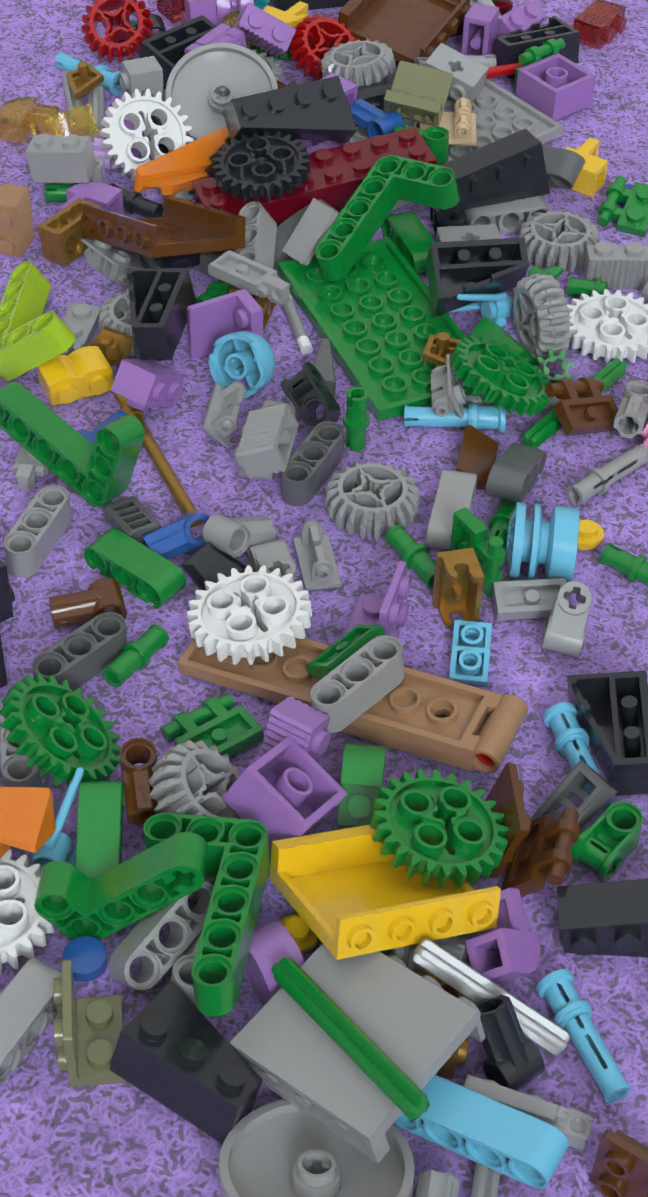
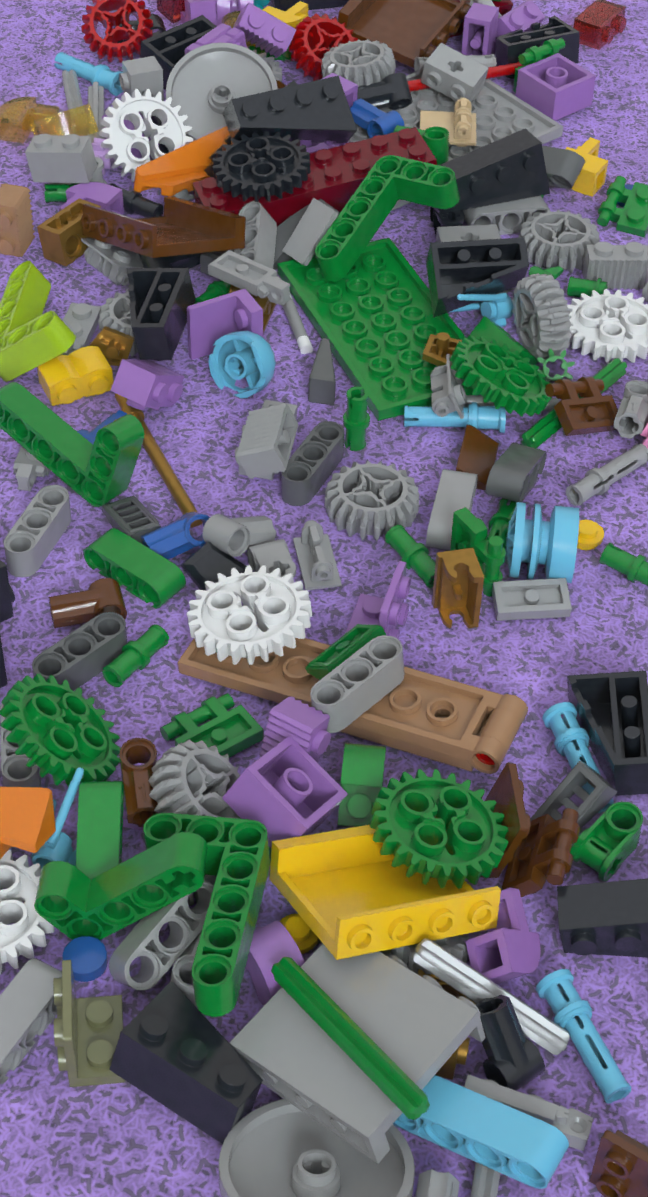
pearl gold piece [66,62,104,99] -> none
light grey hinge [202,382,246,446] -> none
black piece [281,362,340,426] -> none
green beam [381,211,435,275] -> none
olive bracket [384,61,453,127] -> none
medium azure slope [449,620,492,686] -> none
light grey piece [541,581,592,658] -> none

